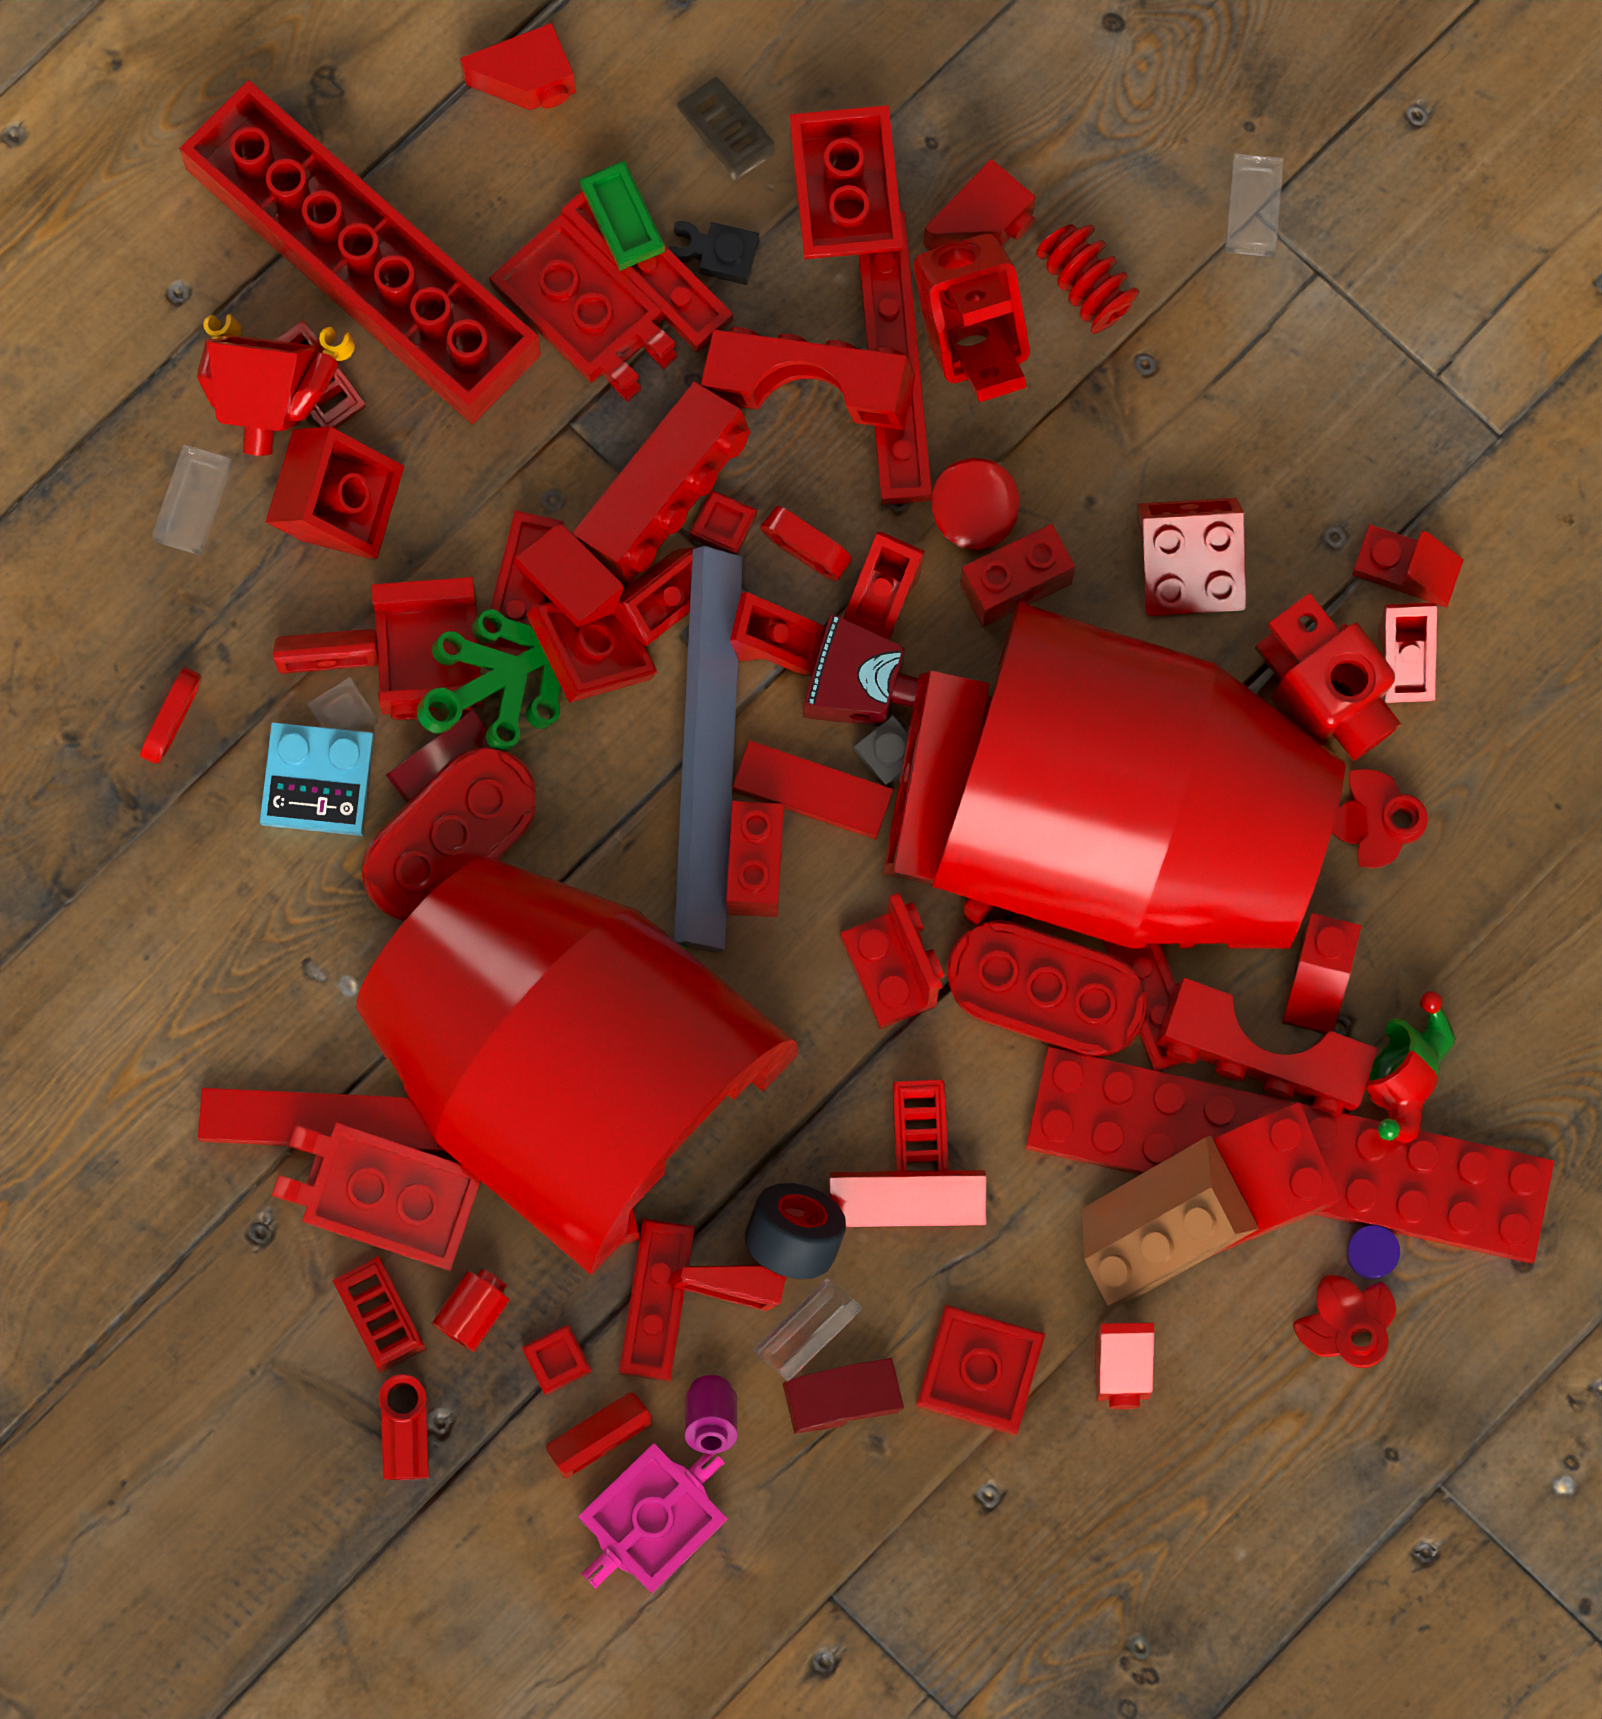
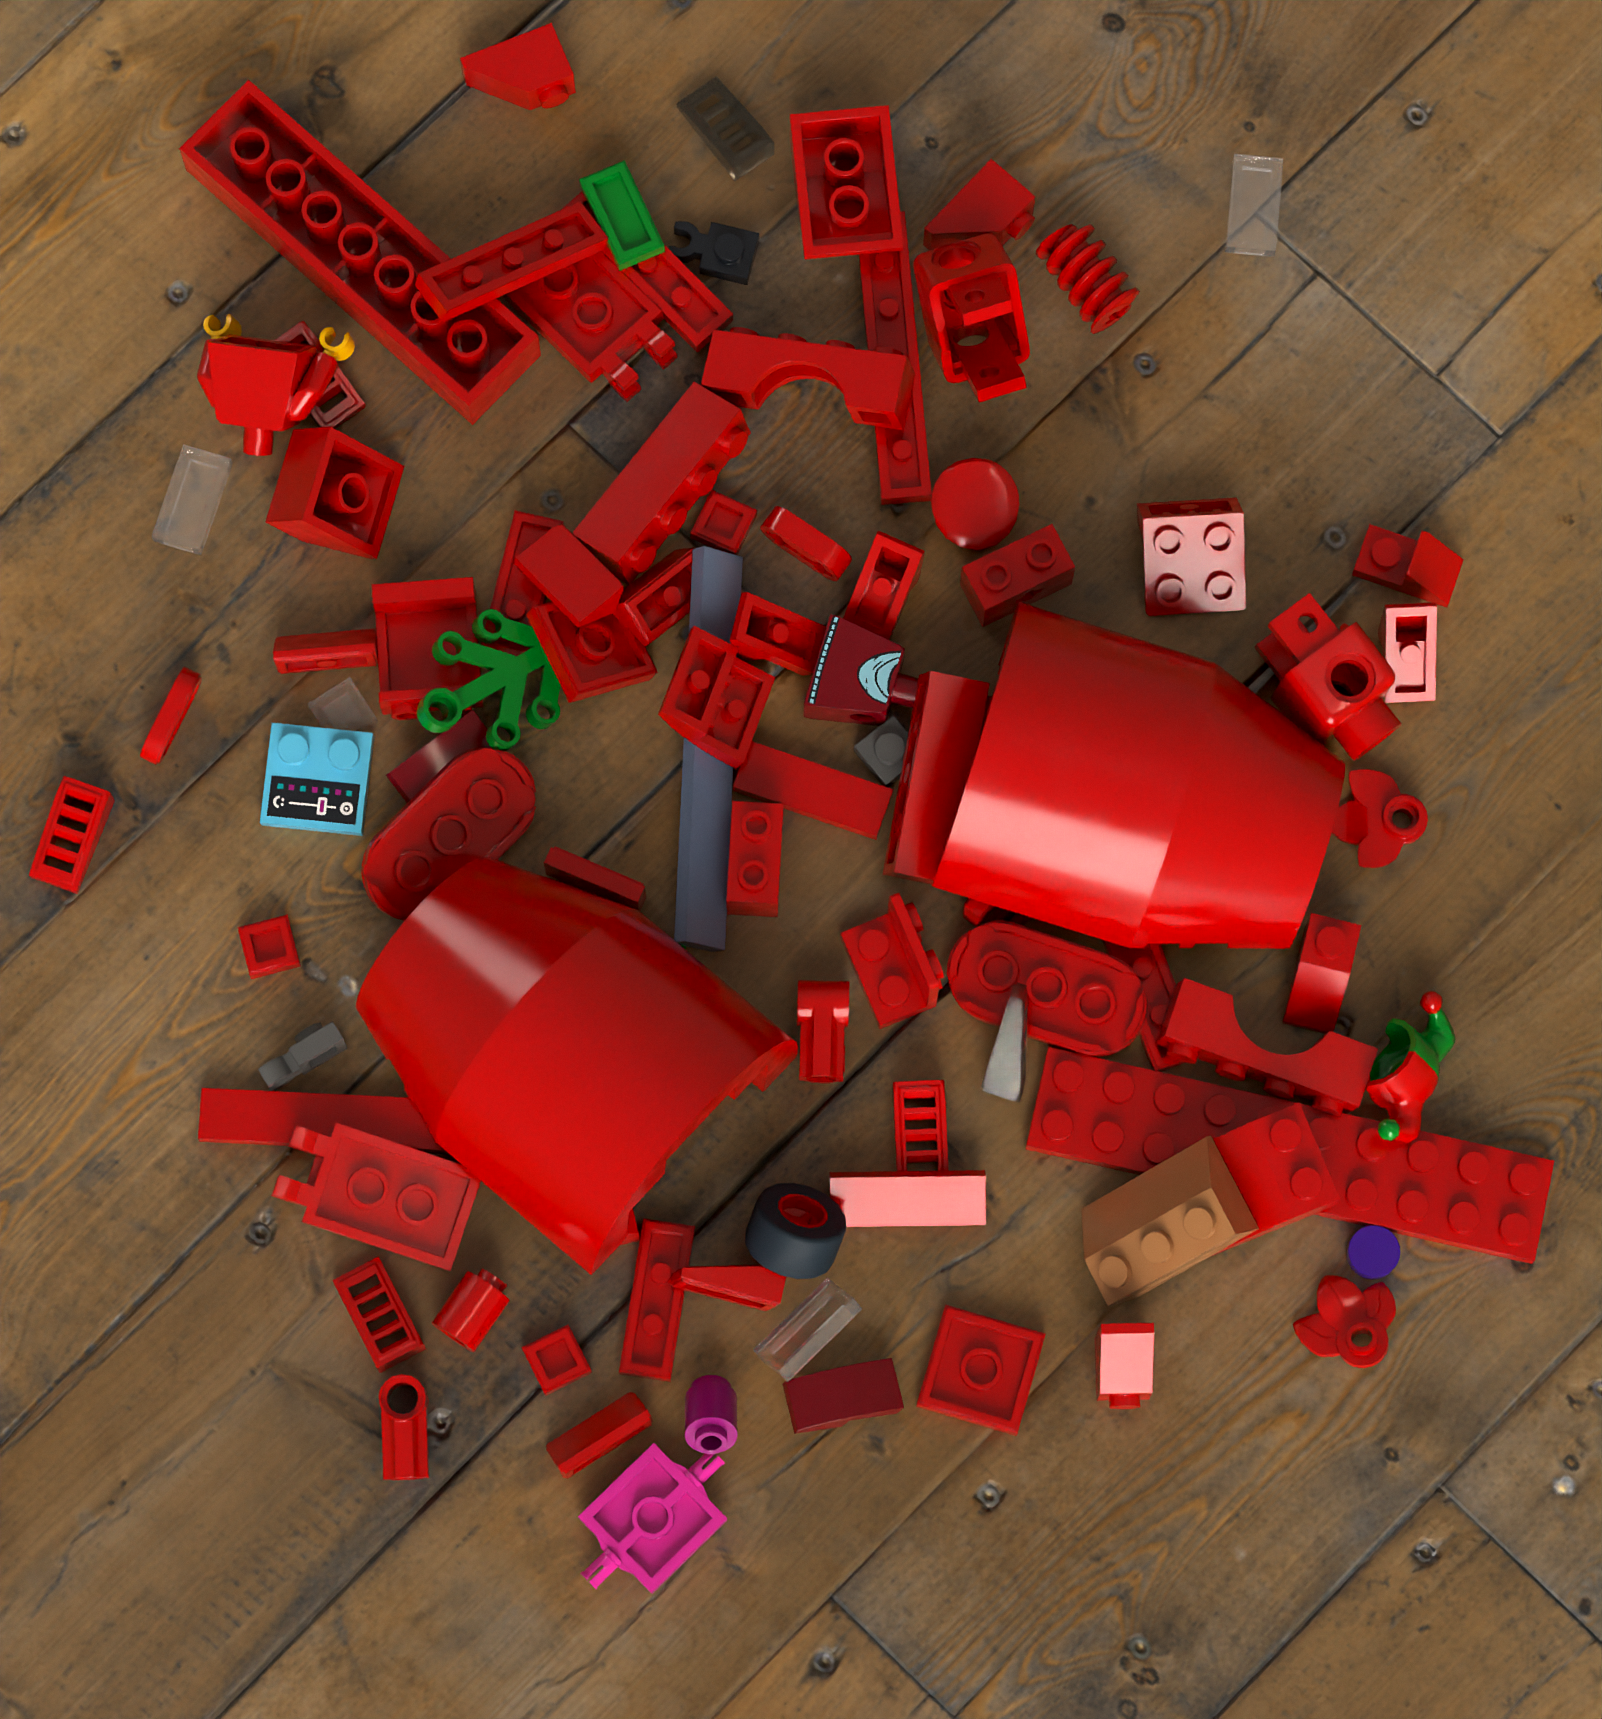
none -> red slope [29,776,115,894]
none -> red tile [238,915,301,979]
none -> dark grey plate [258,1021,348,1091]
none -> red plate [415,201,608,322]
none -> red tile [544,846,646,911]
none -> red slope [658,625,776,769]
none -> red piece [797,980,850,1084]
none -> clear smoke slope [981,982,1028,1102]

